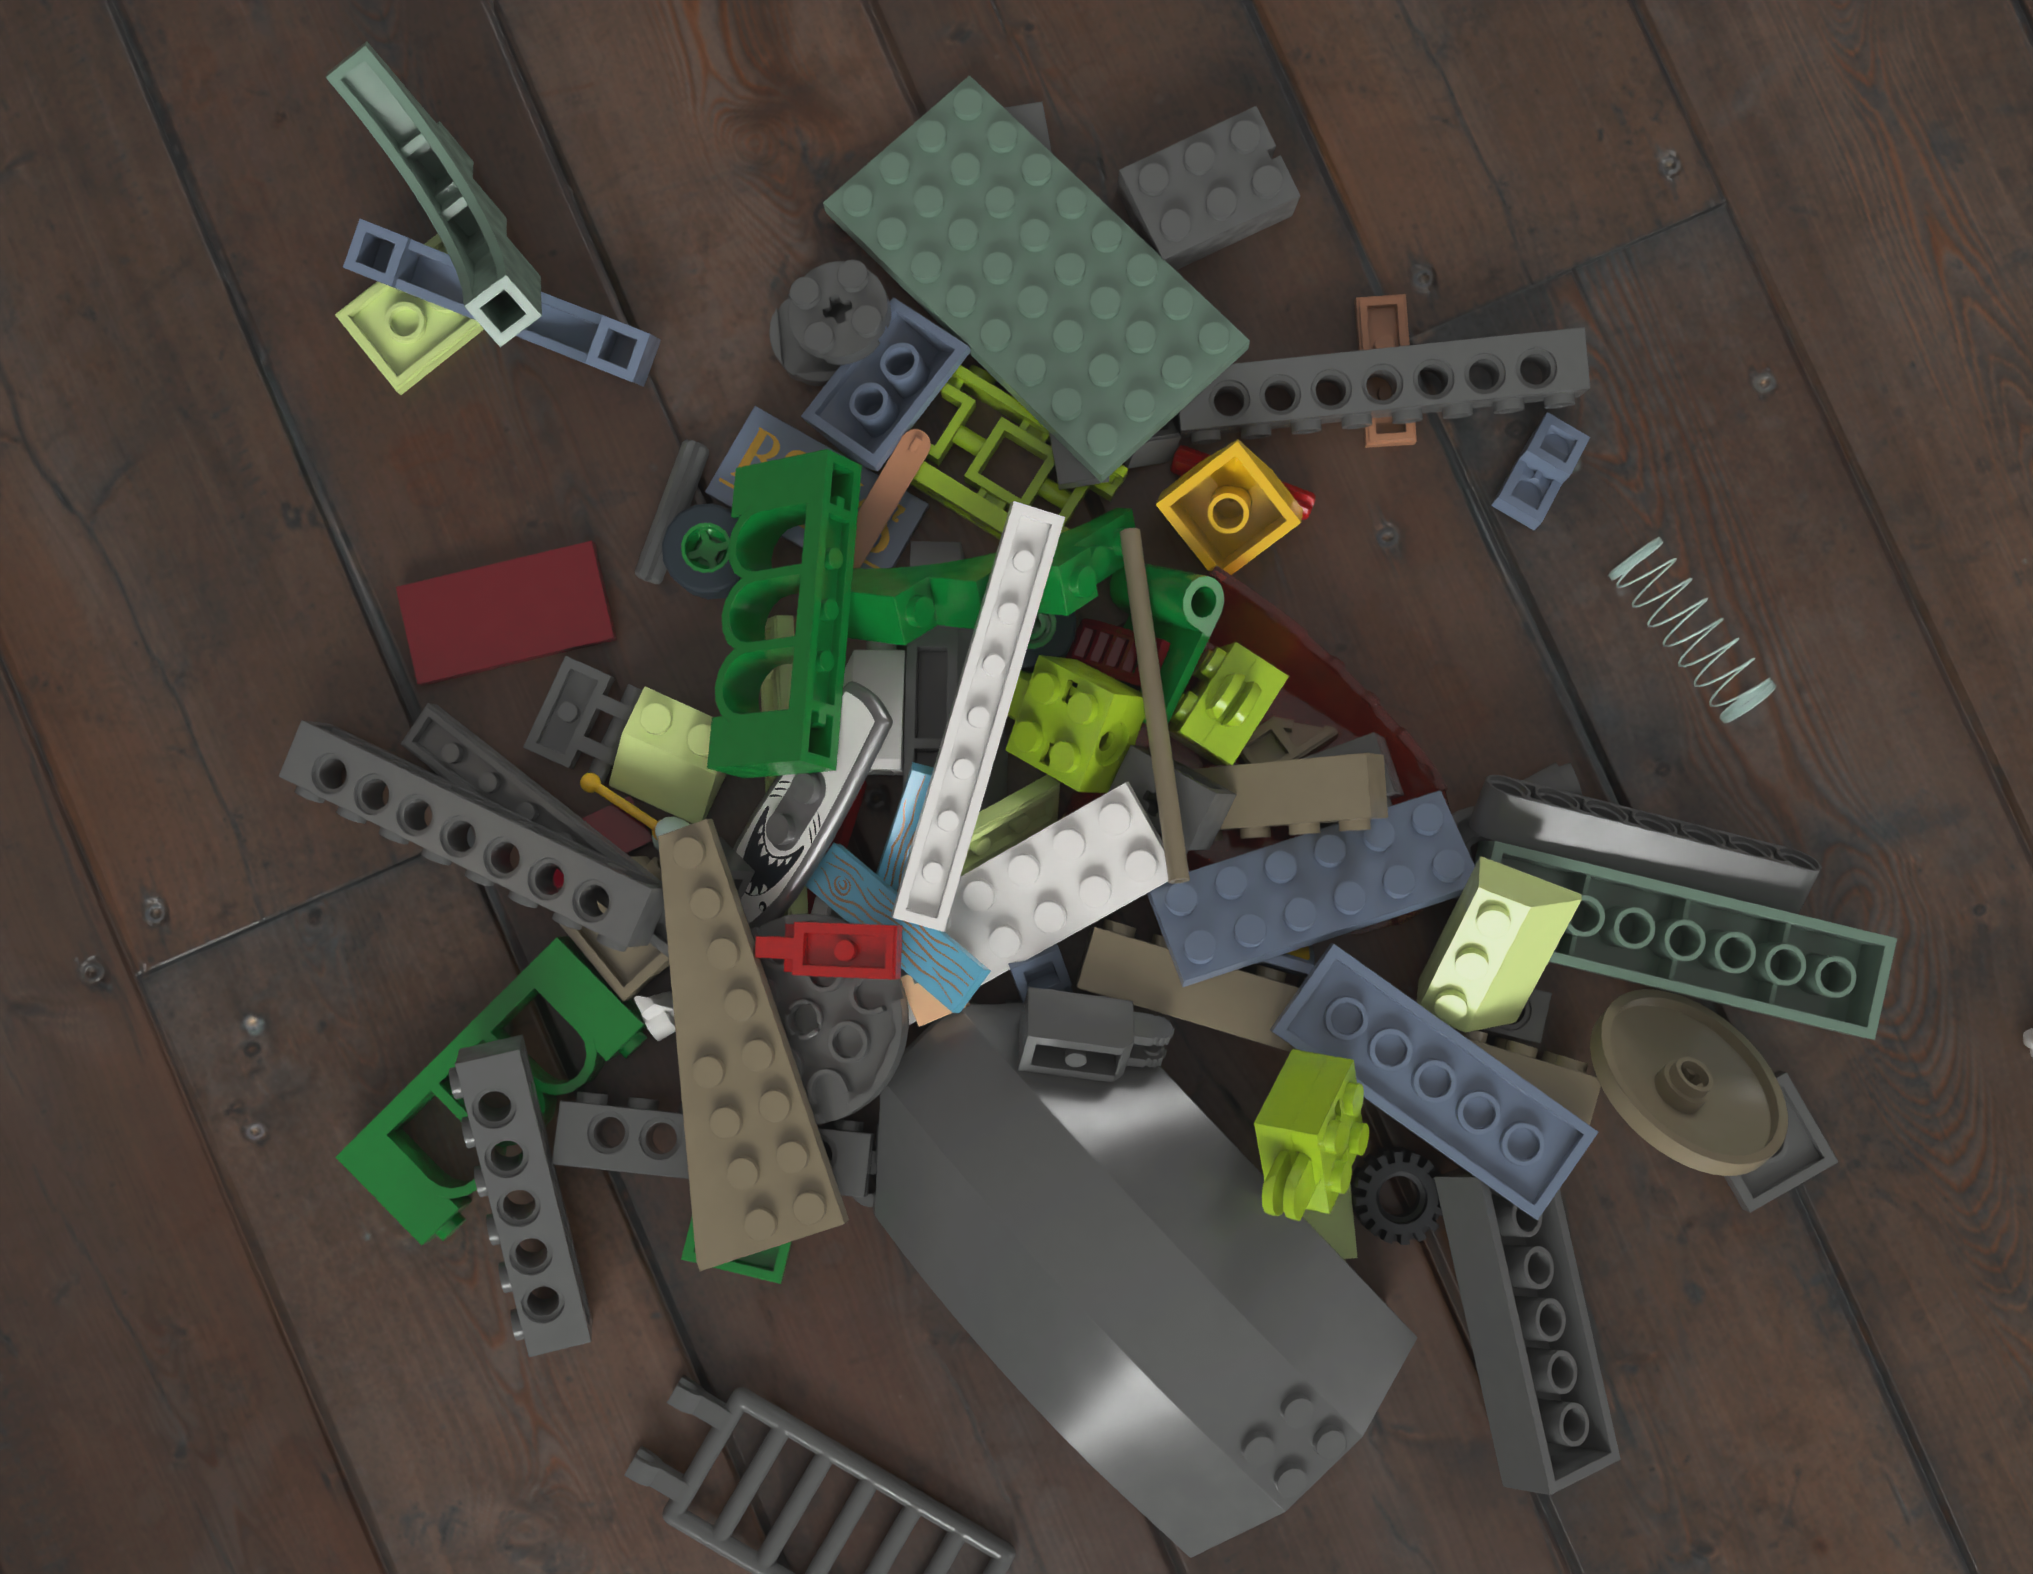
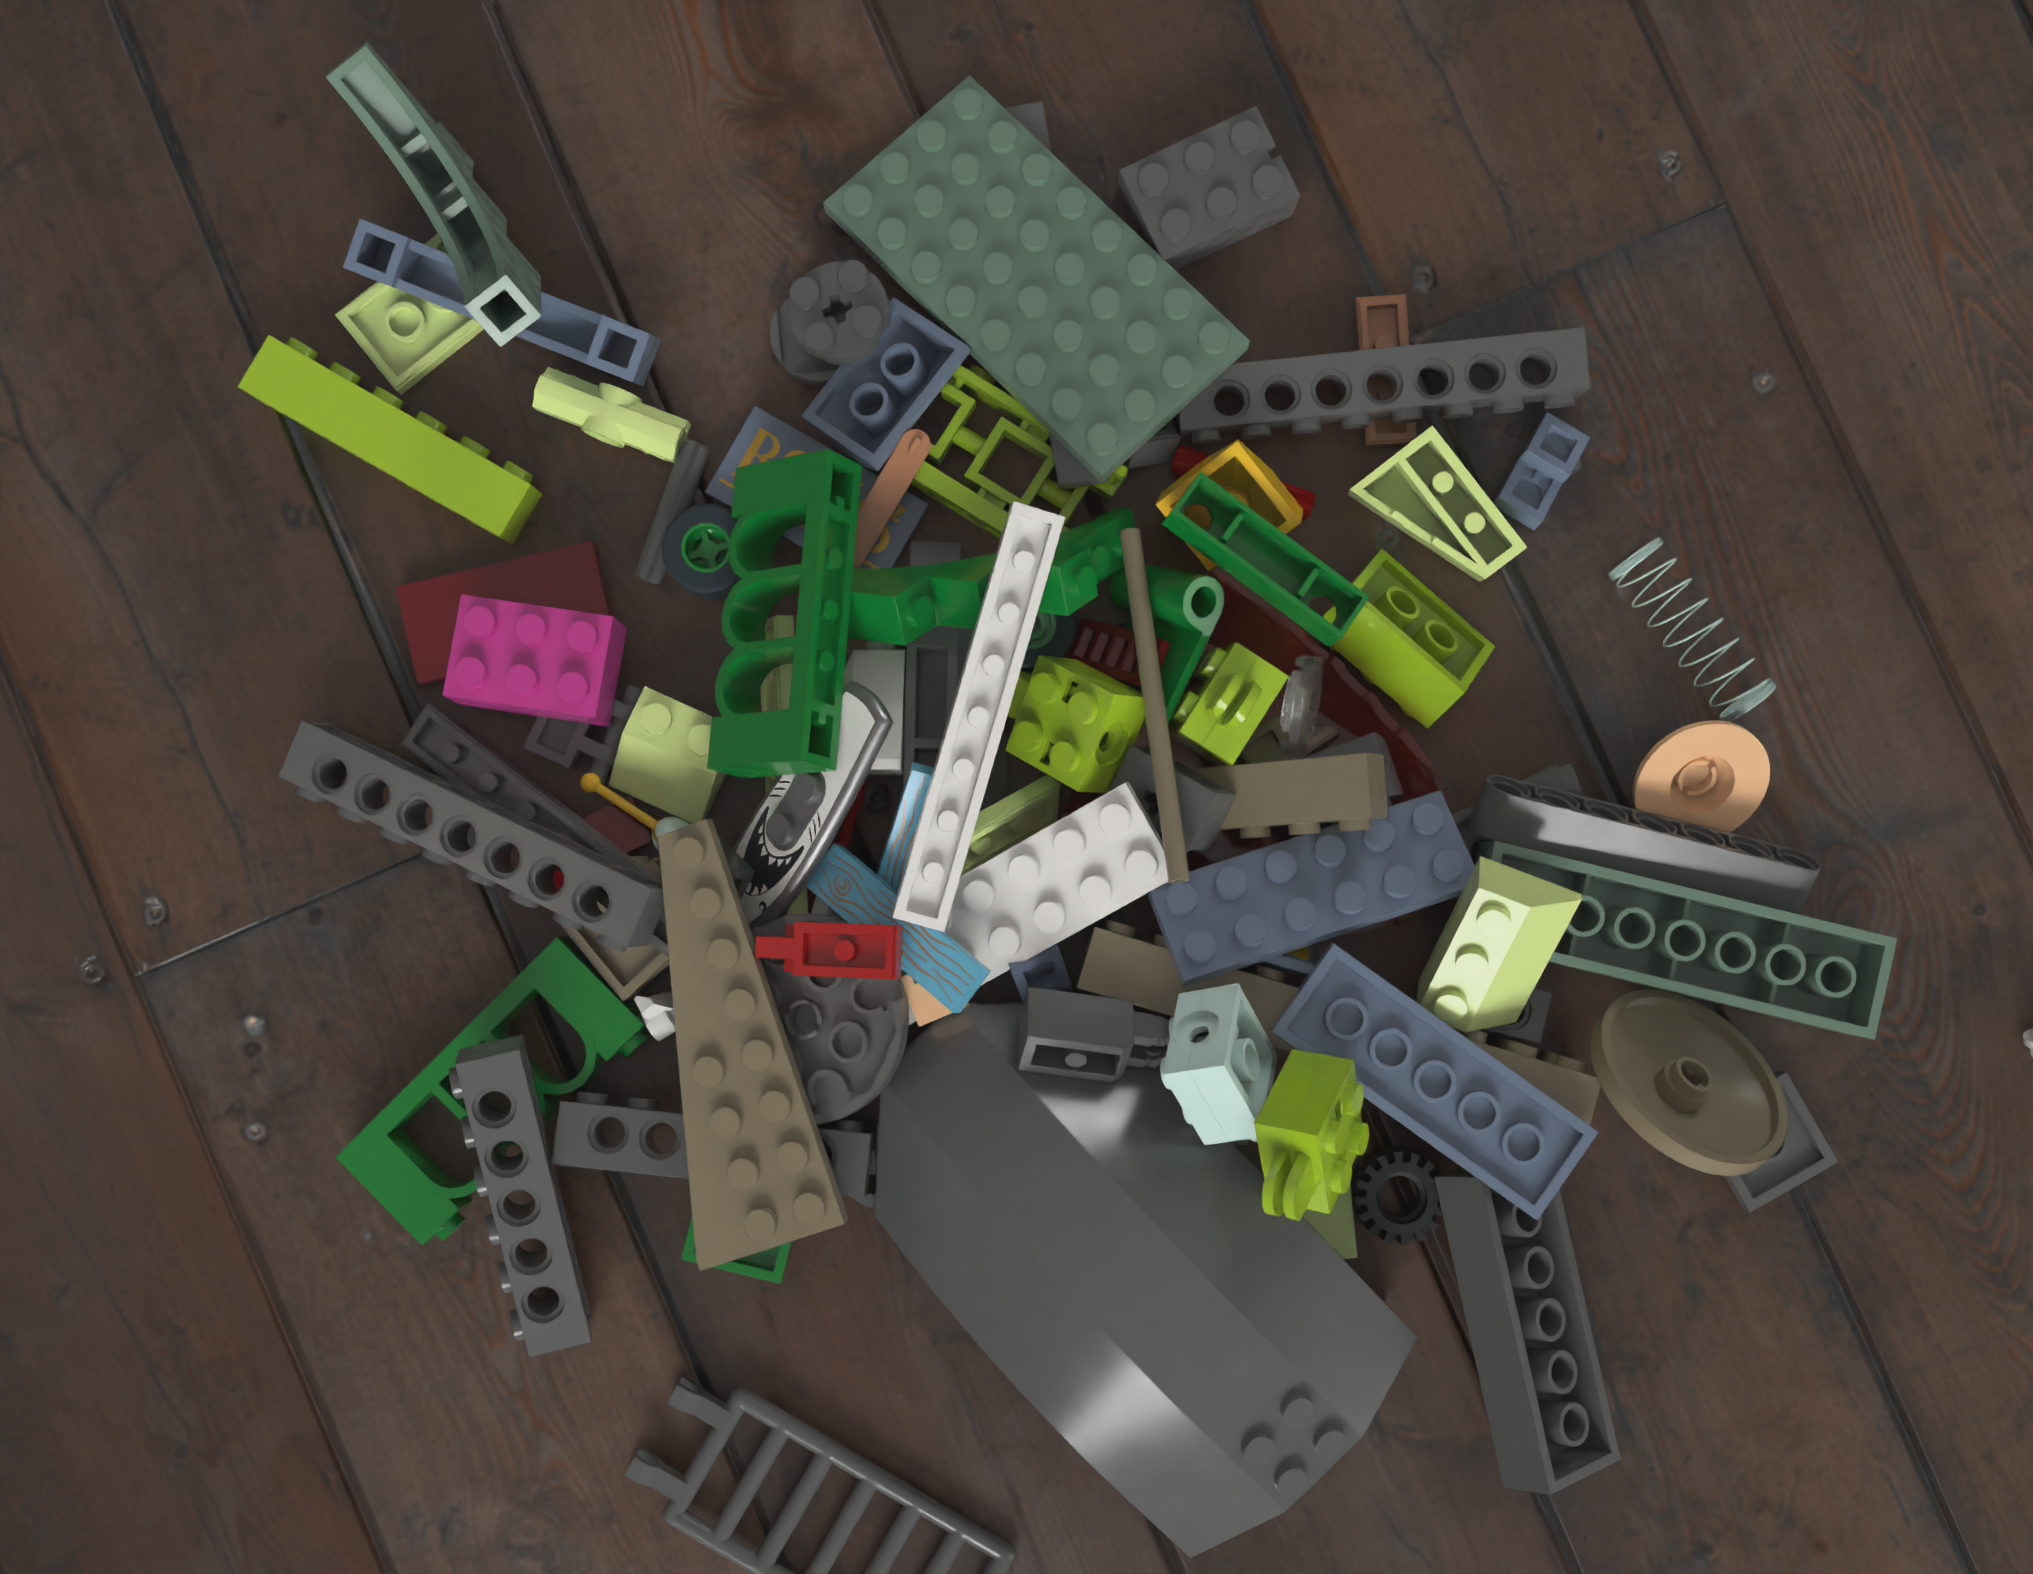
none -> lime brick [238,335,543,545]
none -> dark pink brick [442,594,627,727]
none -> yellowish green piece [532,367,691,463]
none -> light aqua brick [1160,983,1278,1146]
none -> green piece [1161,471,1370,647]
none -> clear tile [1279,654,1323,759]
none -> lime slope [1322,549,1495,729]
none -> yellowish green wedge [1348,425,1527,582]
none -> light nougat hat [1632,720,1770,833]

